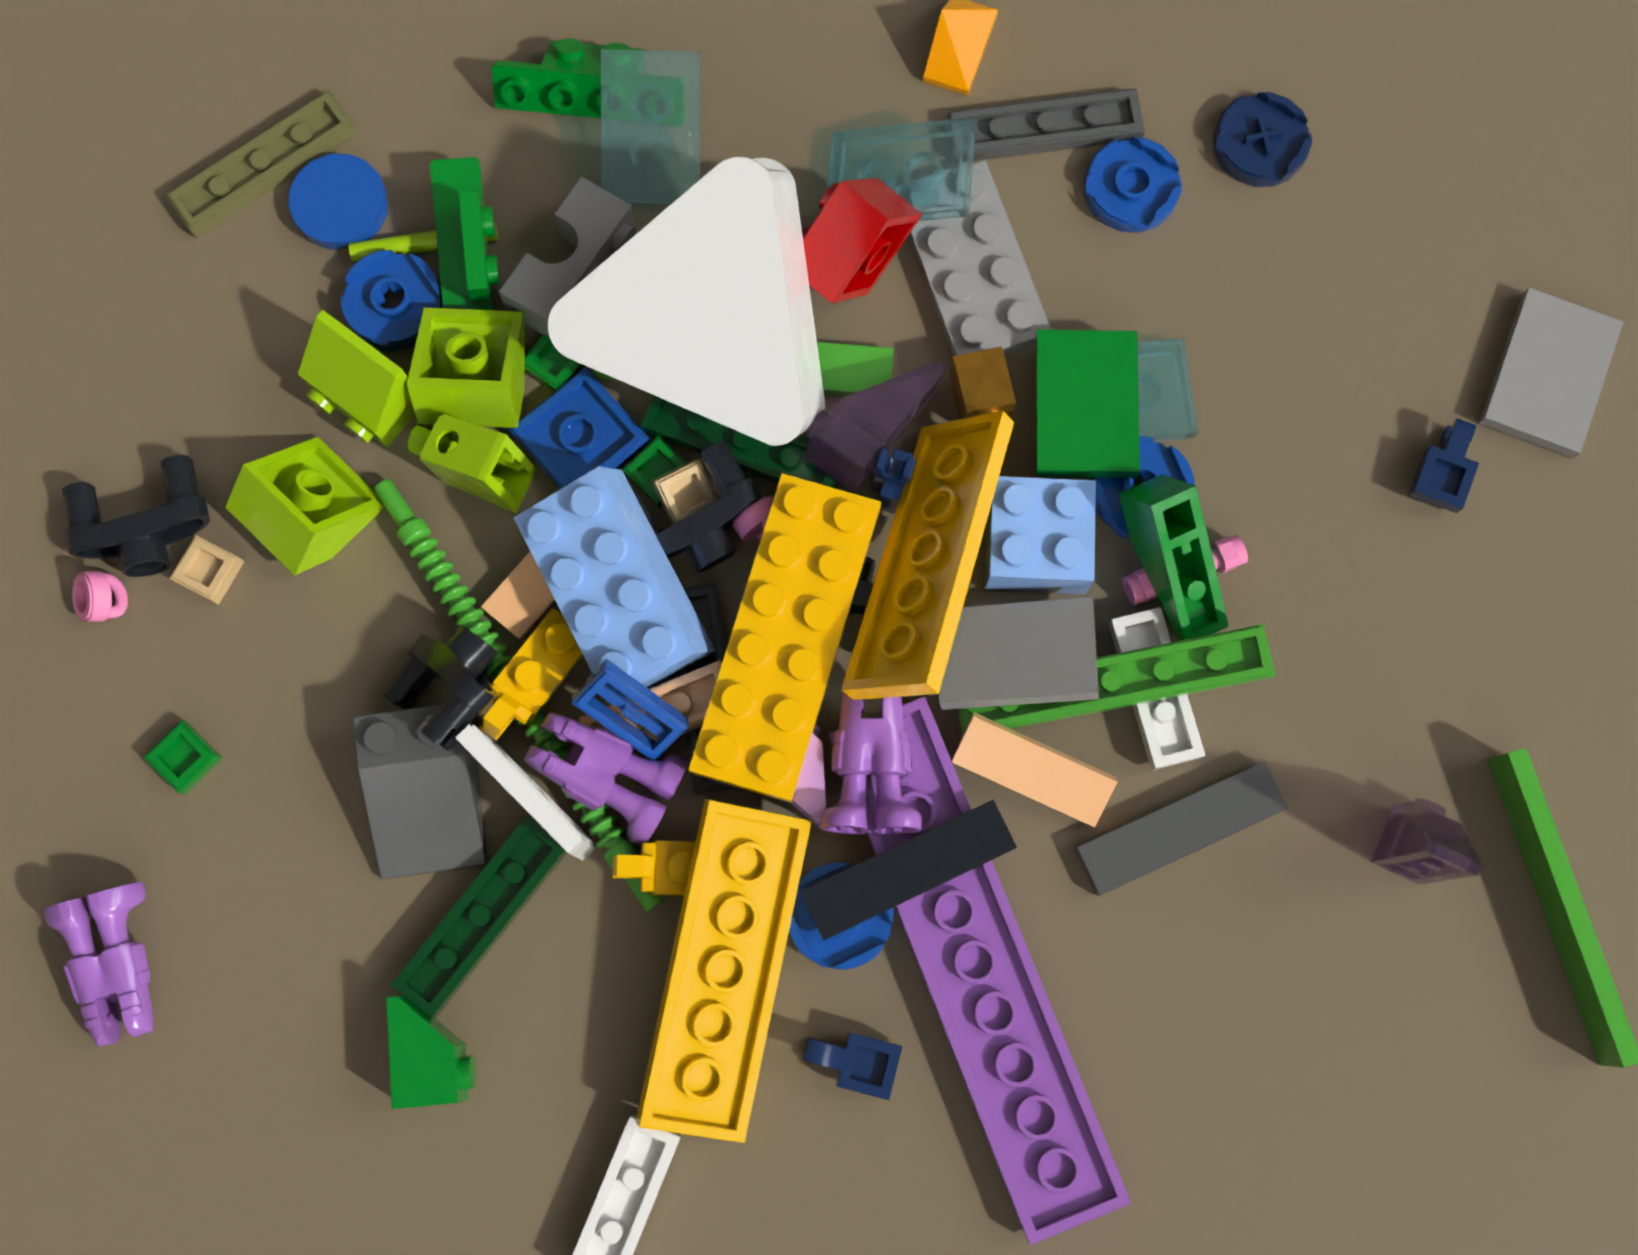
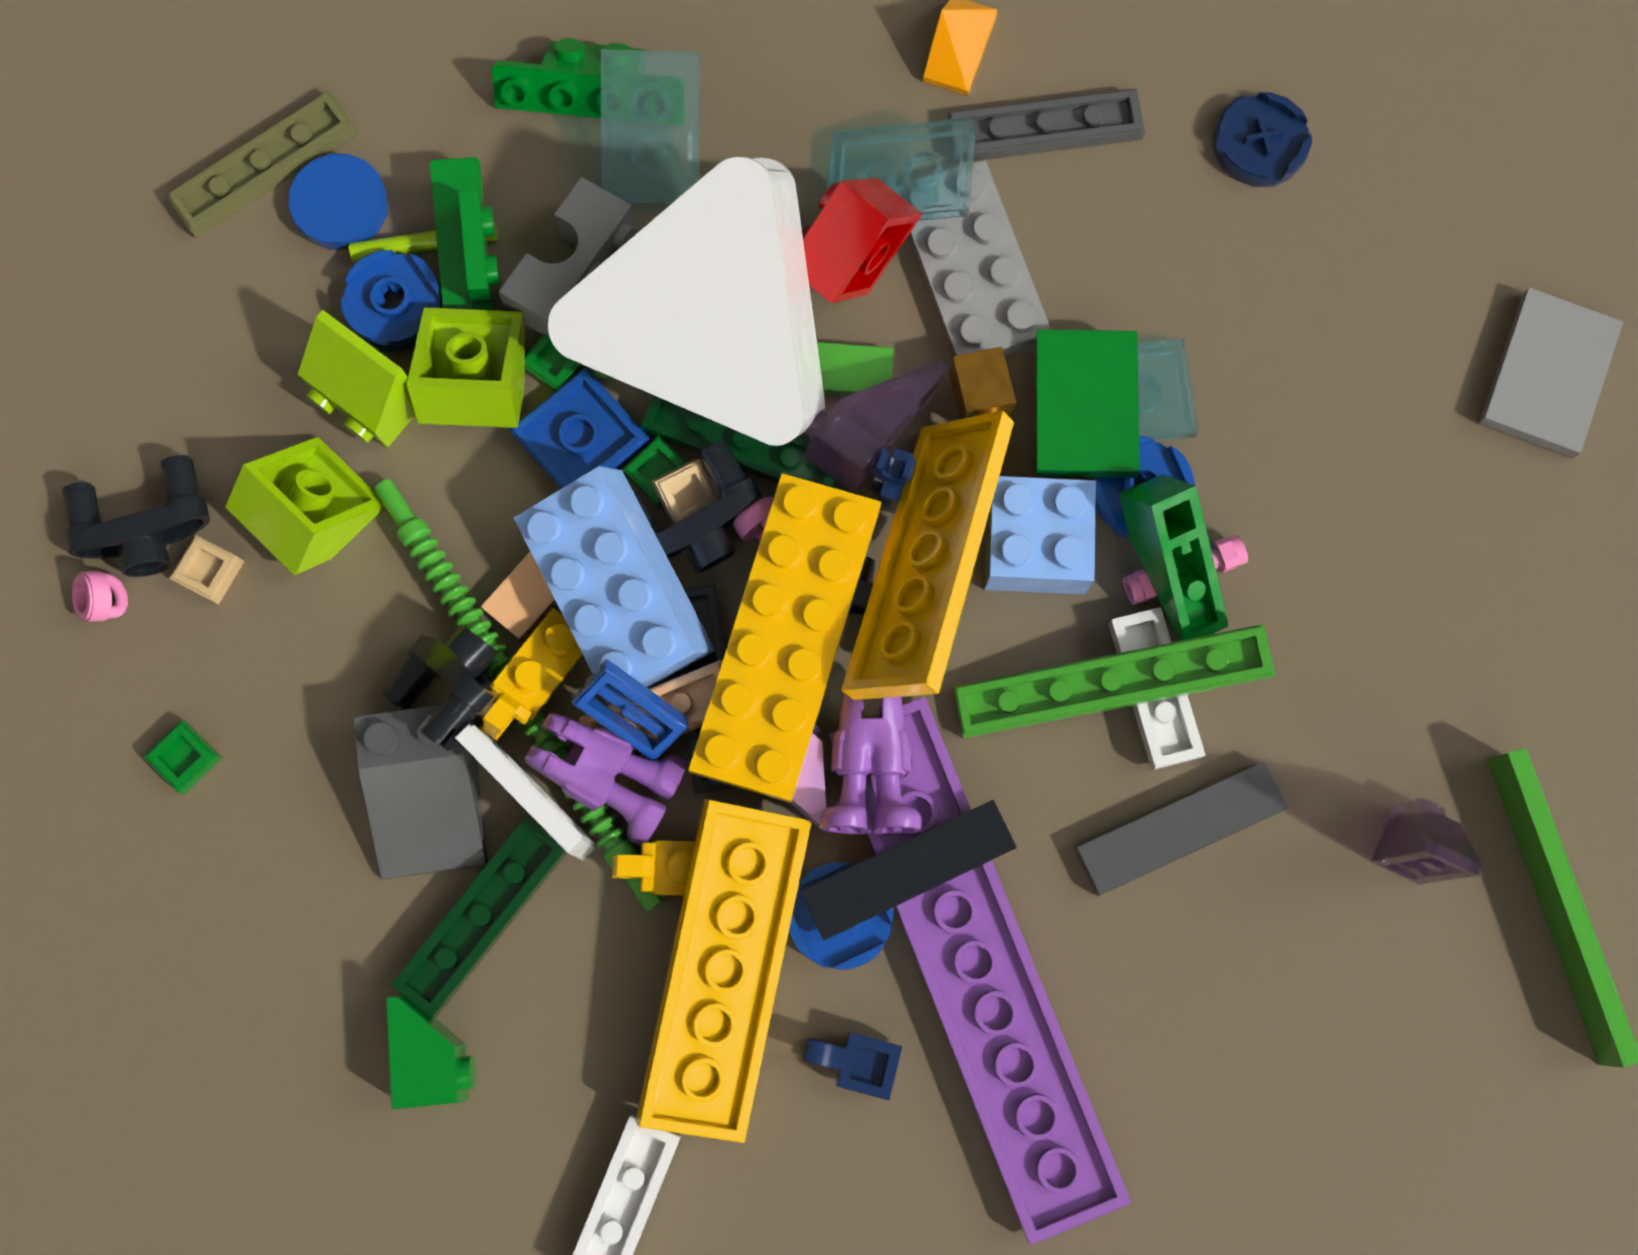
medium lavender piece [43,882,154,1047] -> none
lime torso [408,414,538,513] -> none
light grey tile [939,597,1099,710] -> none
light nougat tile [952,712,1118,827] -> none
blue tile [1084,137,1182,233] -> none
dark blue plate [1408,418,1479,513] -> none

